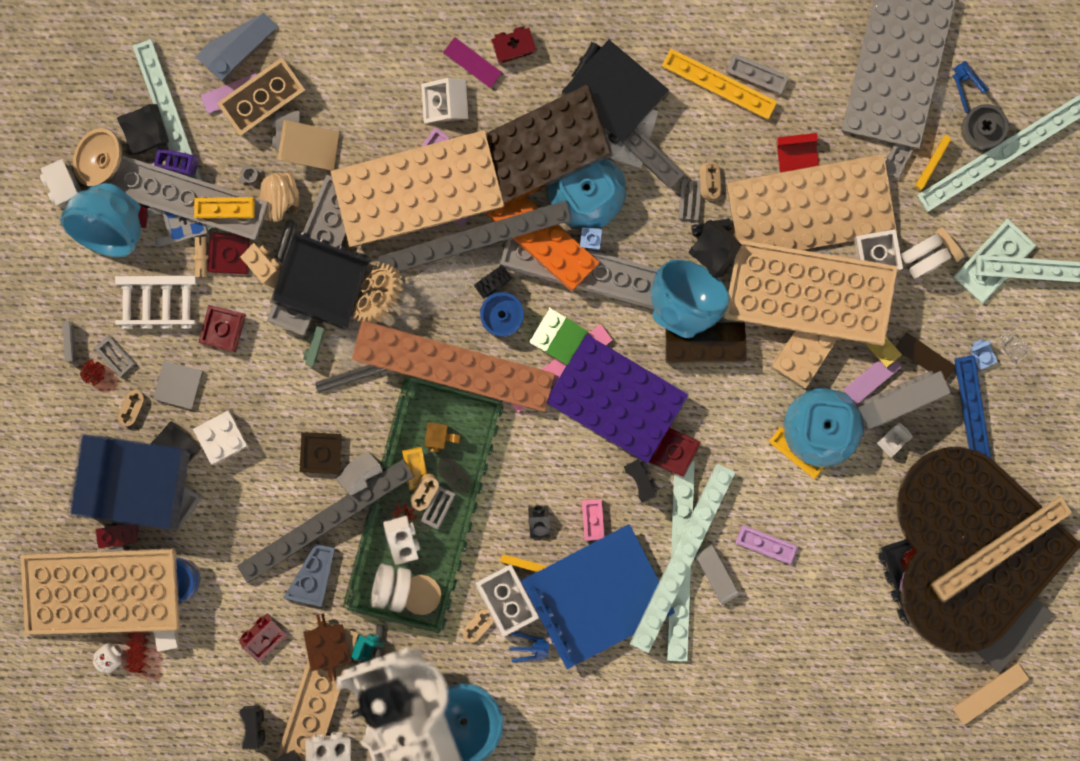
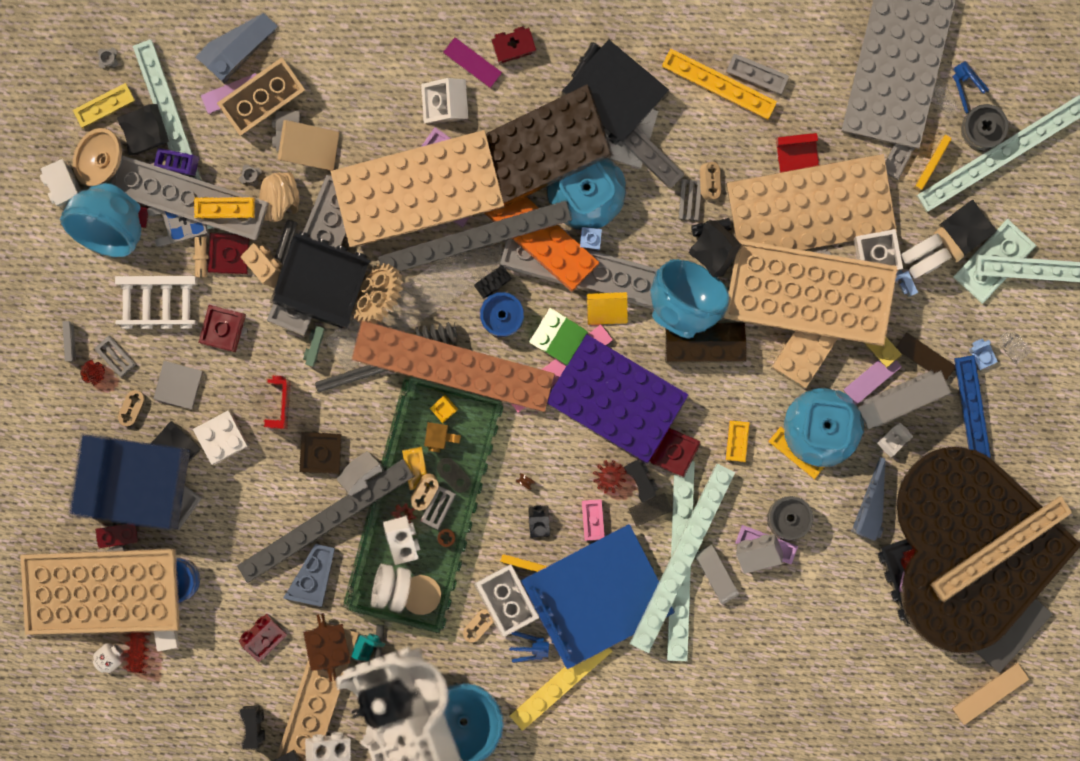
none -> light yellow plate [73,83,136,128]
none -> light grey plate [97,48,118,68]
none -> red panel [264,375,291,429]
none -> dark grey piece [415,322,458,346]
none -> yellow tile [430,395,458,423]
none -> reddish brown bush [437,529,455,547]
none -> light yellow plate [509,648,612,731]
none -> reddish brown bush [516,473,535,490]
none -> yellow tile [587,292,628,325]
none -> clear red gear [593,460,626,493]
none -> clear smoke plate [628,492,673,527]
none -> yellow plate [725,420,750,462]
none -> light grey brick [736,534,783,574]
none -> dark grey wheel [767,496,813,540]
none -> sand blue wedge [851,457,885,541]
none -> light blue bracket [895,270,918,297]
none -> black brick [939,199,997,256]

